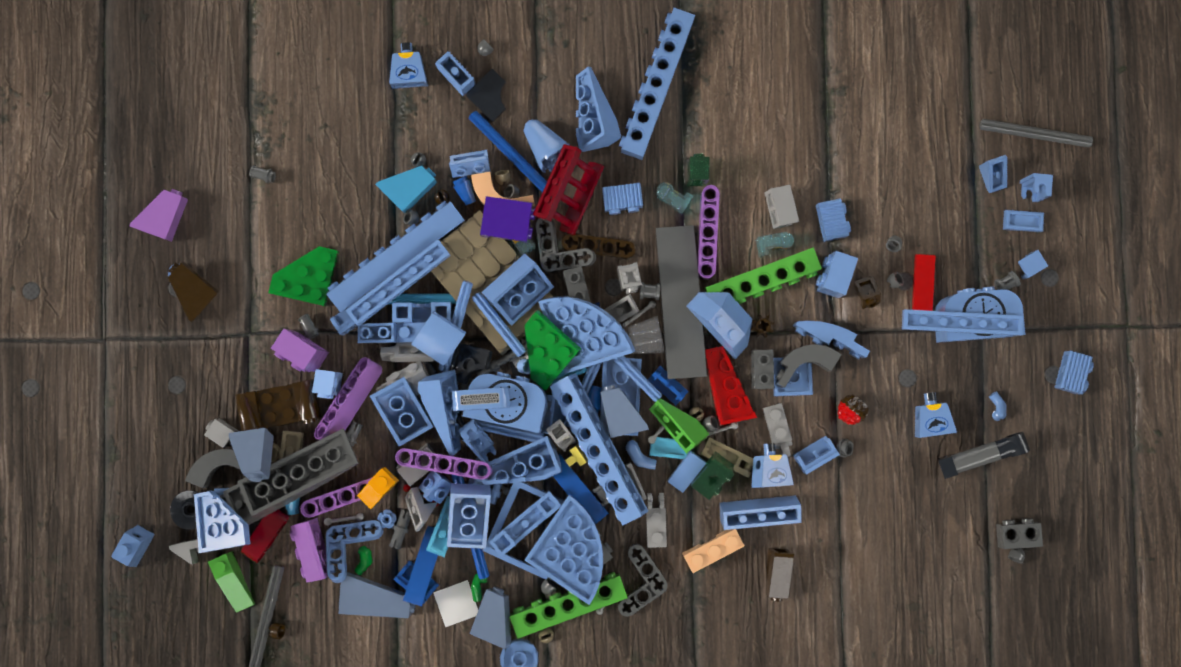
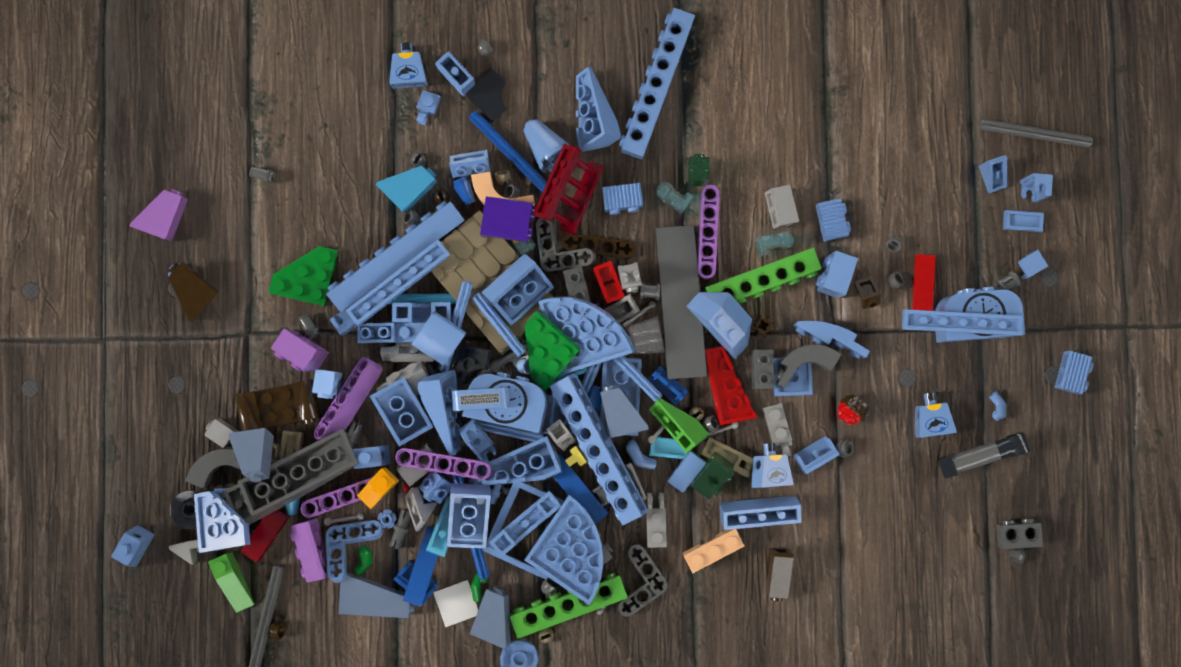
none -> medium blue torso [353,445,391,469]
none -> medium blue plate [416,90,441,126]
none -> red brick [593,261,625,305]

